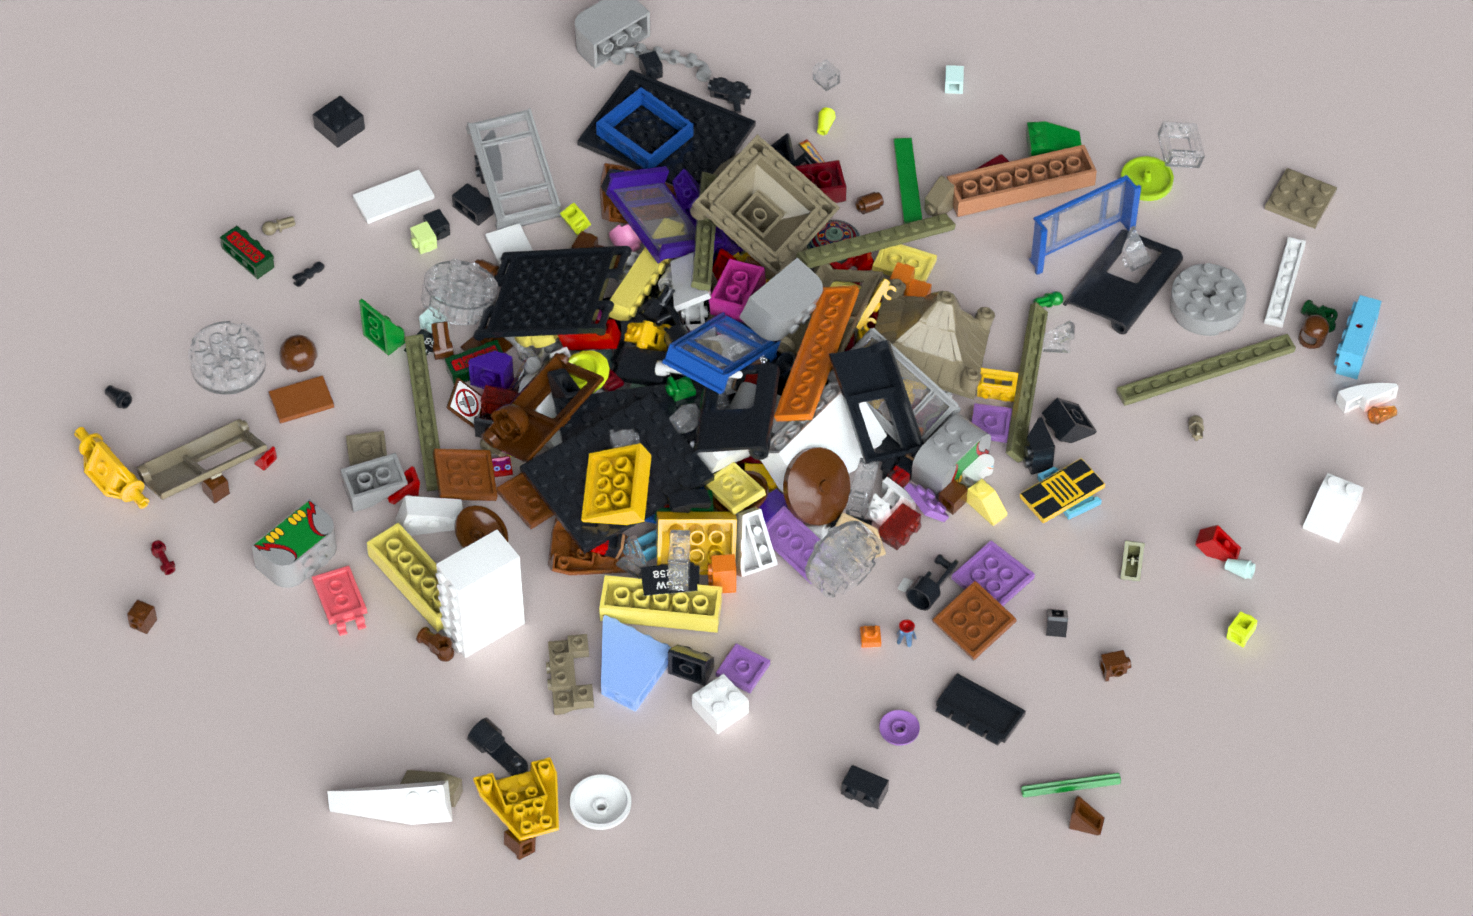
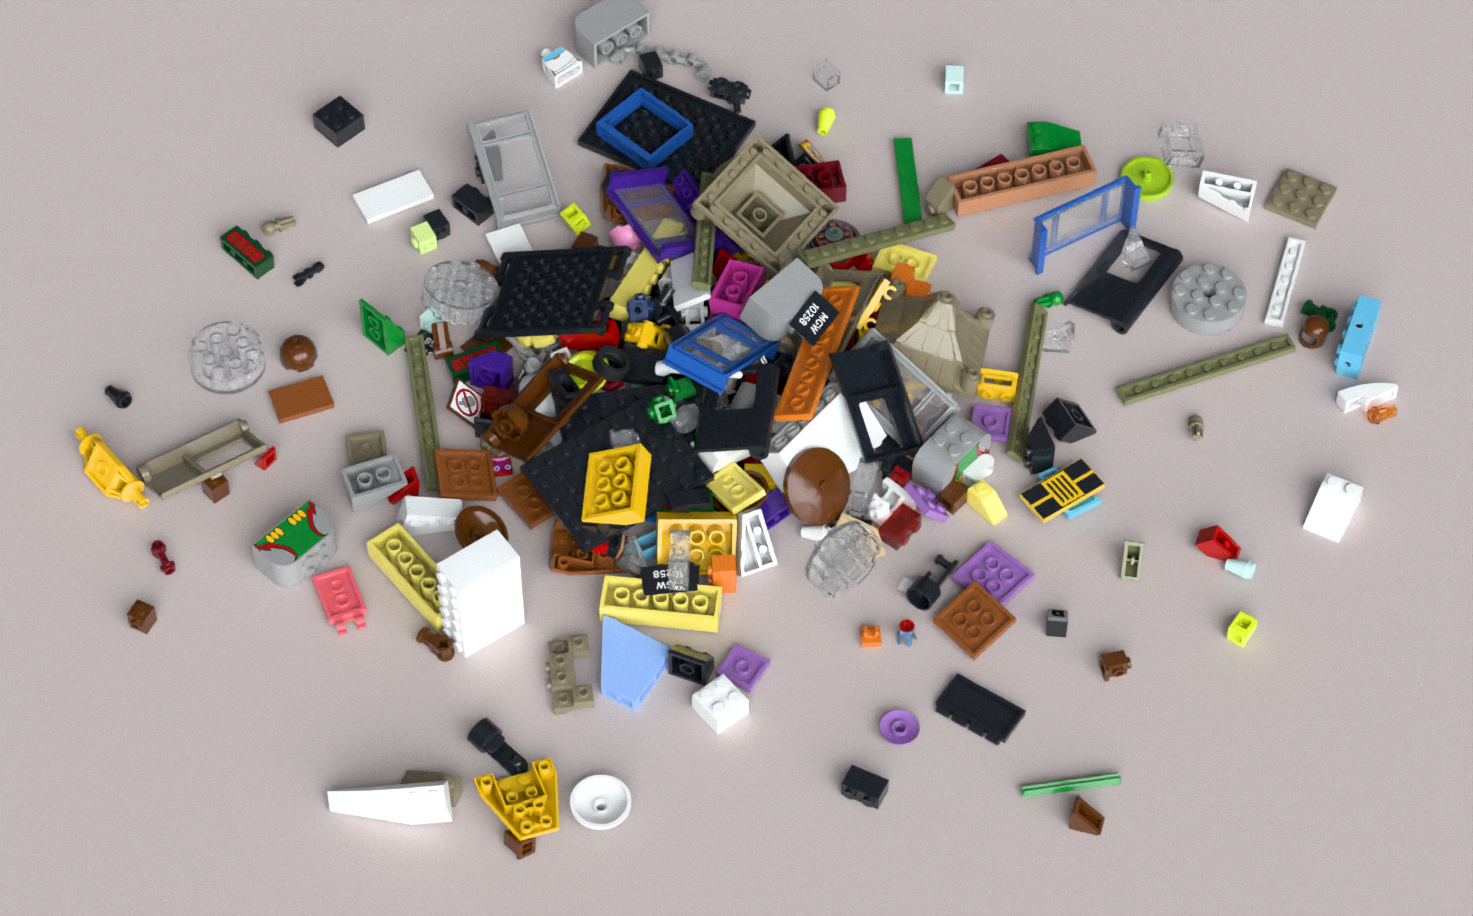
medium lavender plate [766,506,838,584] -> none
reddish brown brick [855,192,884,215] -> none
none -> white torso [541,47,583,88]
none -> black tyre [592,345,631,382]
none -> dark blue brick [626,293,655,322]
none -> green brick [647,394,677,424]
none -> black sticker [789,291,839,347]
none -> white wedge [1198,170,1257,223]

